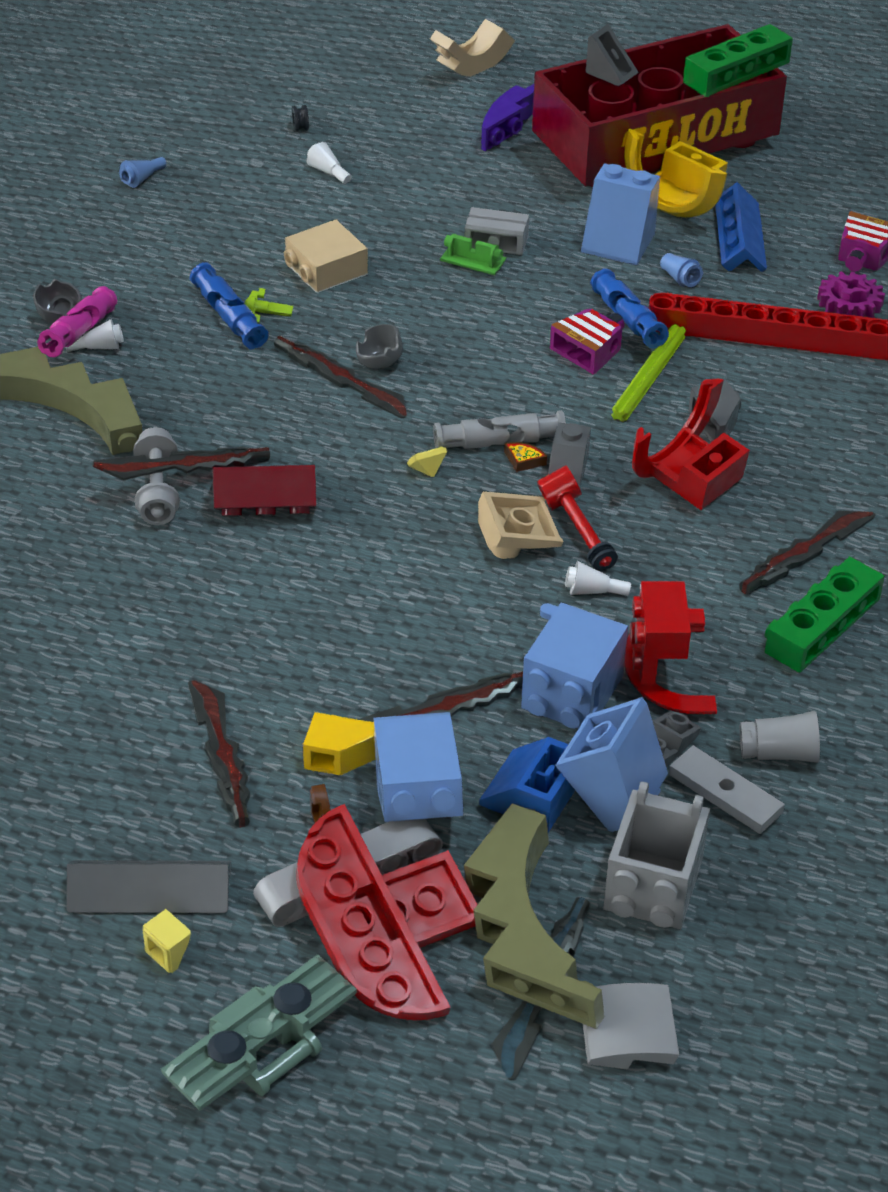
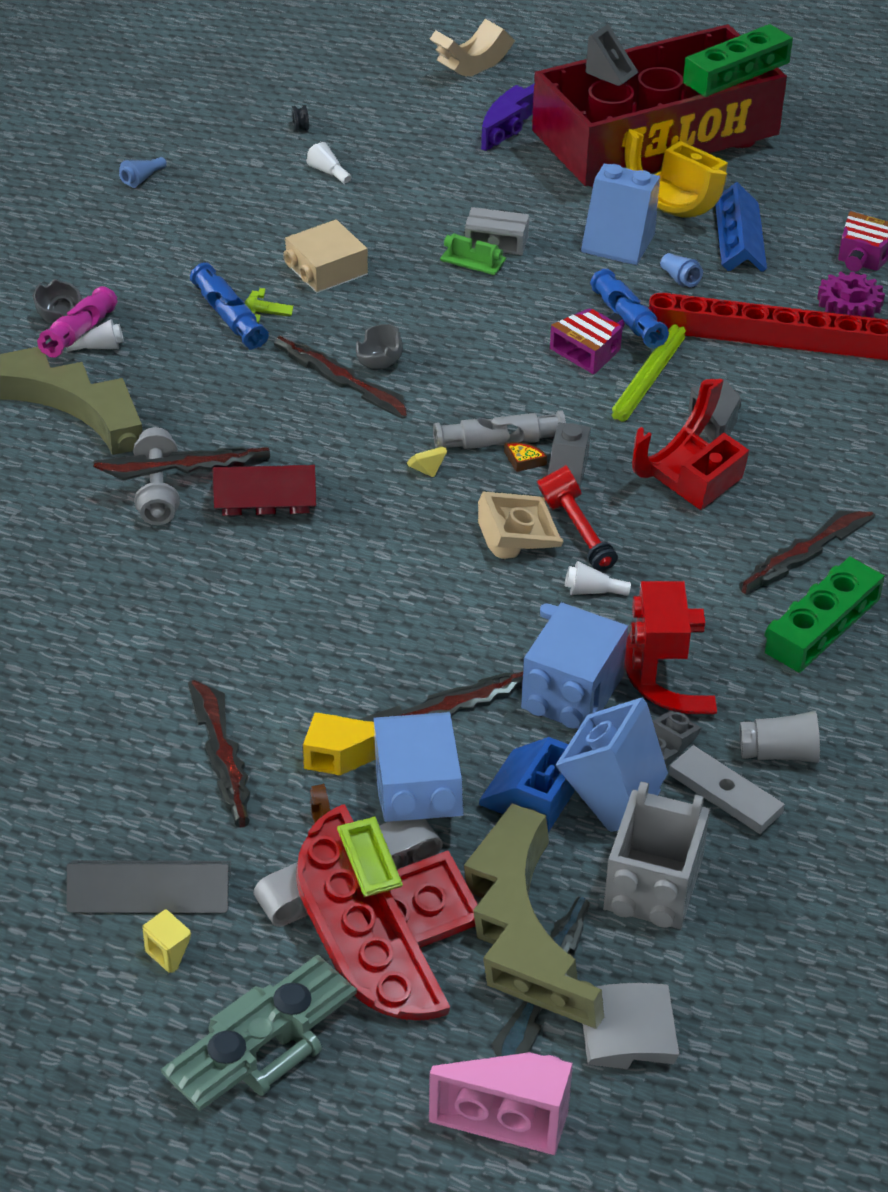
none -> lime tile [337,816,403,897]
none -> bright pink slope [429,1052,573,1155]

